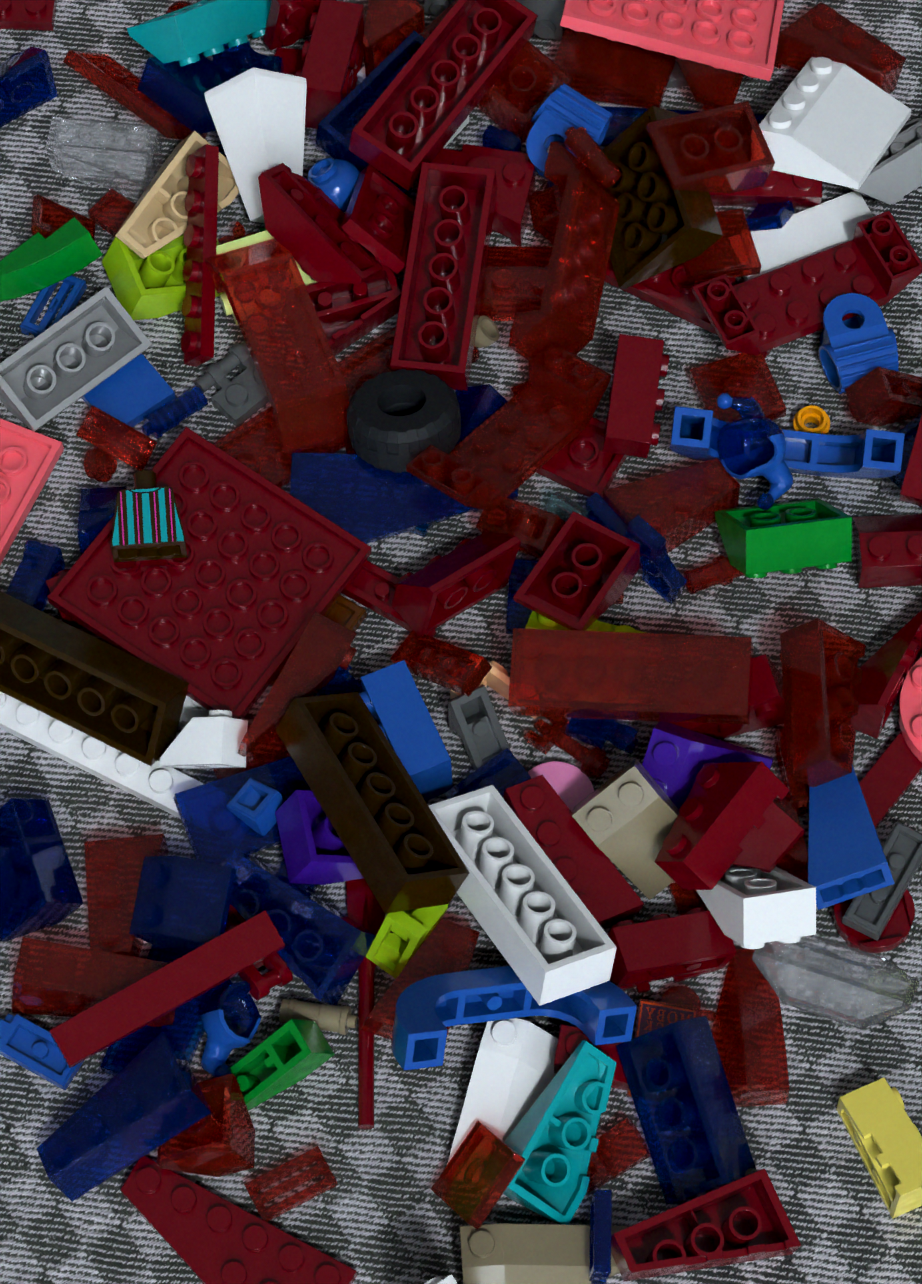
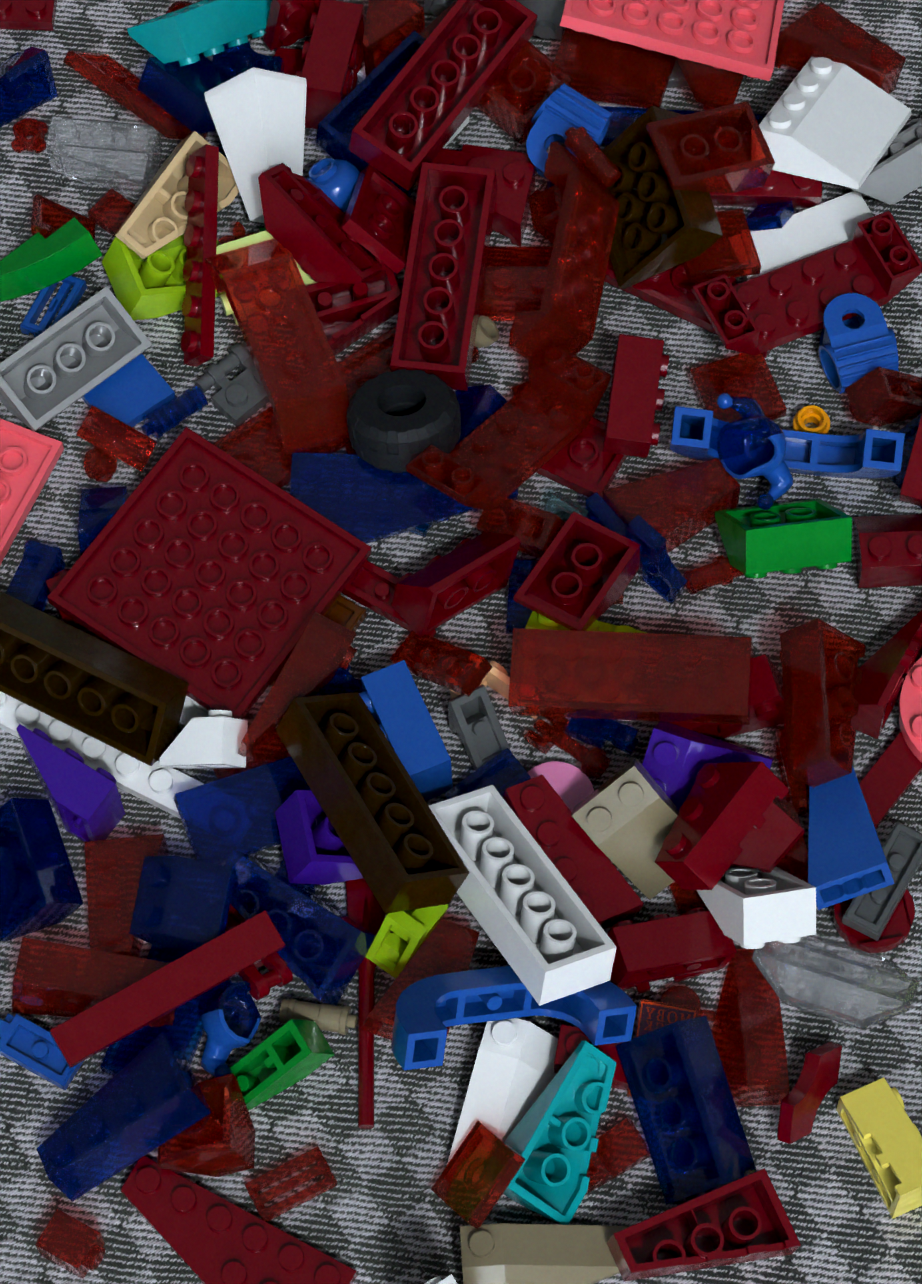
dark brown torso [111,470,187,563] -> none
blue slope [226,777,284,836] -> none
clear blue plate [482,125,521,152] -> none
clear blue tile [589,1189,612,1284] -> none
none -> clear red plate [11,118,48,153]
none -> dark purple slope [16,724,125,850]
none -> clear red brick [35,1209,105,1279]
none -> dark red tile [777,1041,842,1144]

